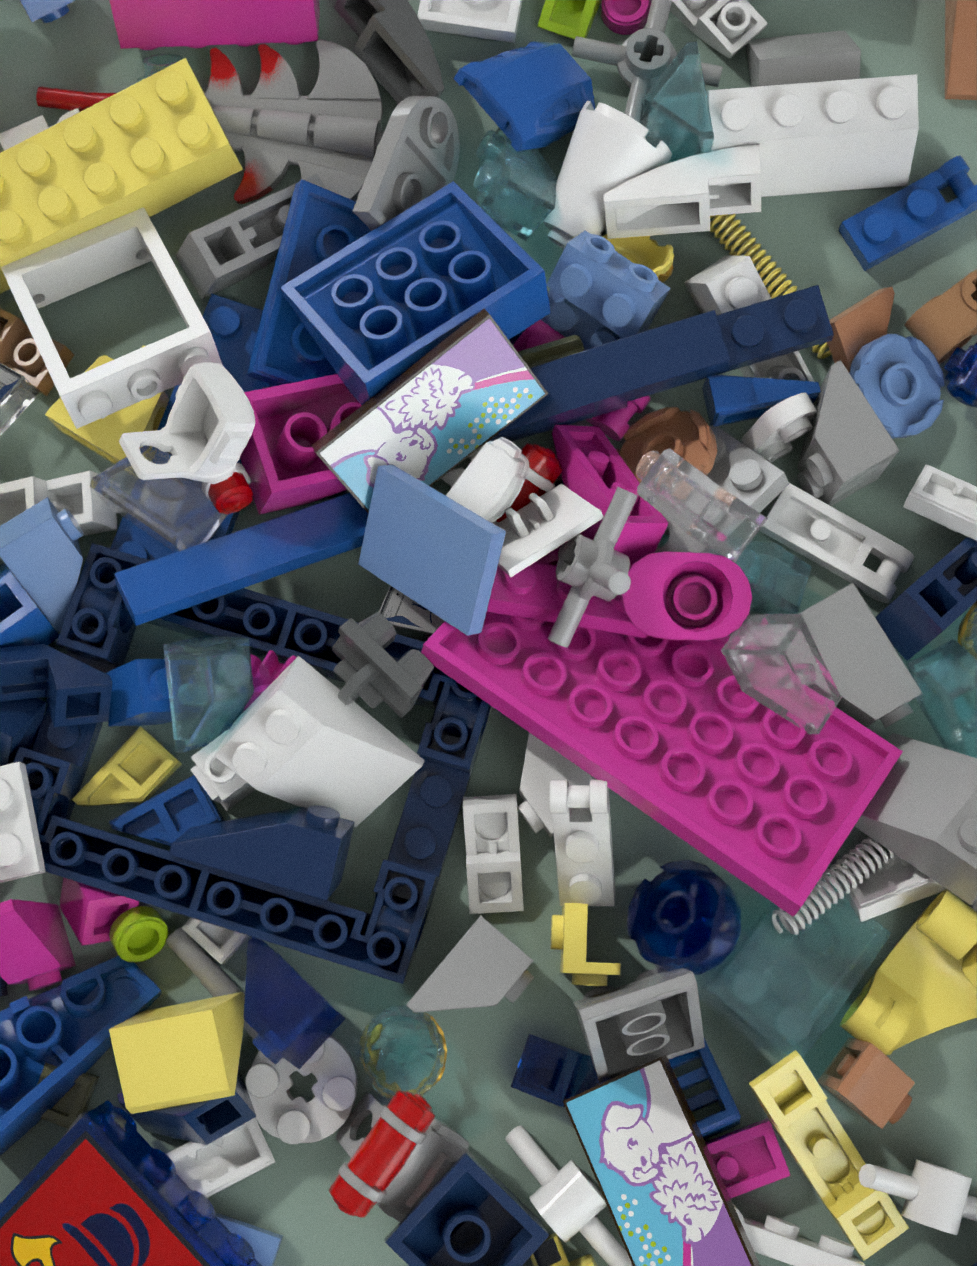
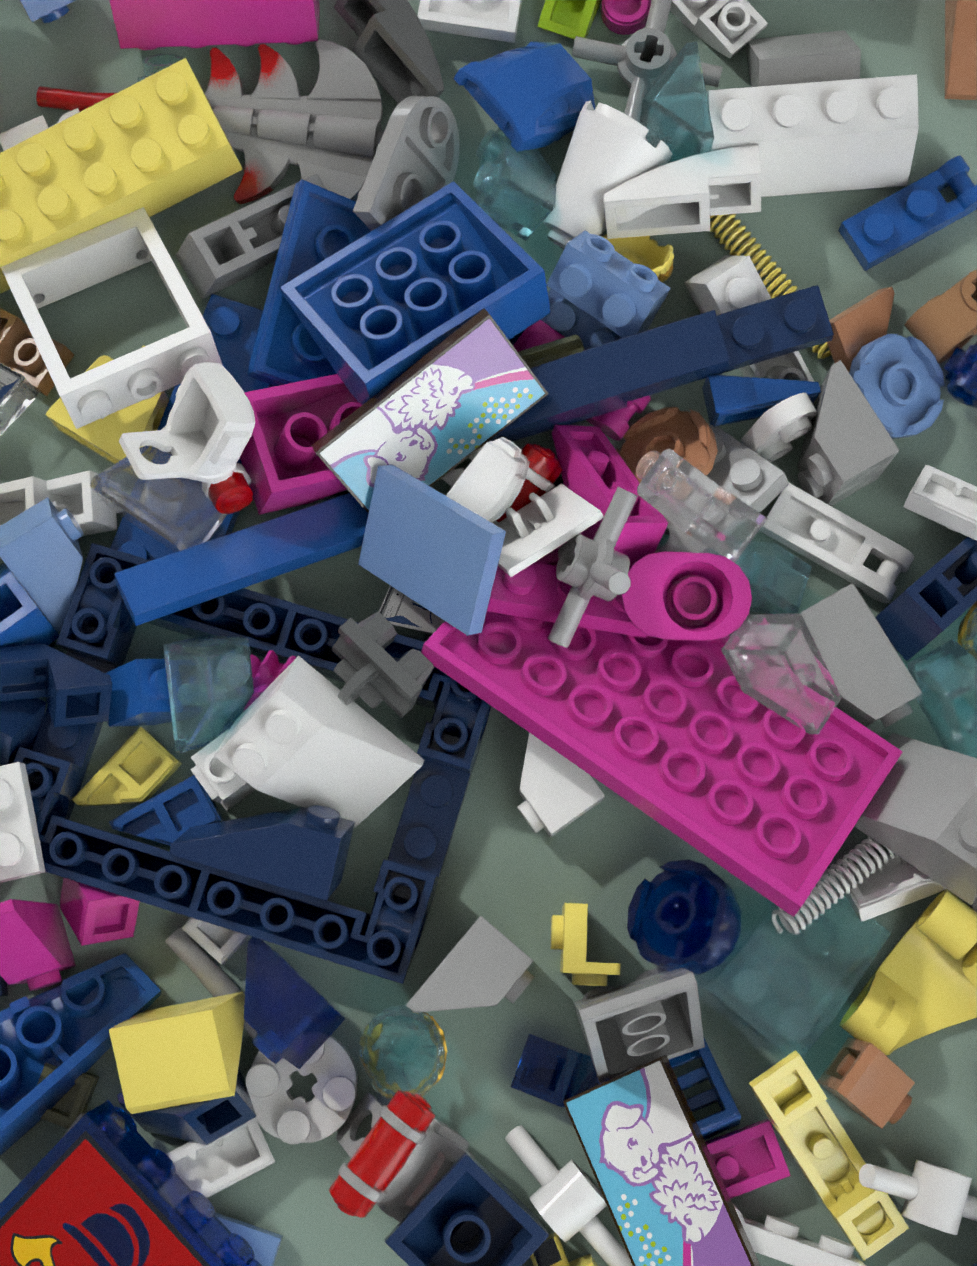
lime tile [109,906,168,963] -> none
white slope [463,794,524,914] -> none
white plate [549,779,615,906] -> none

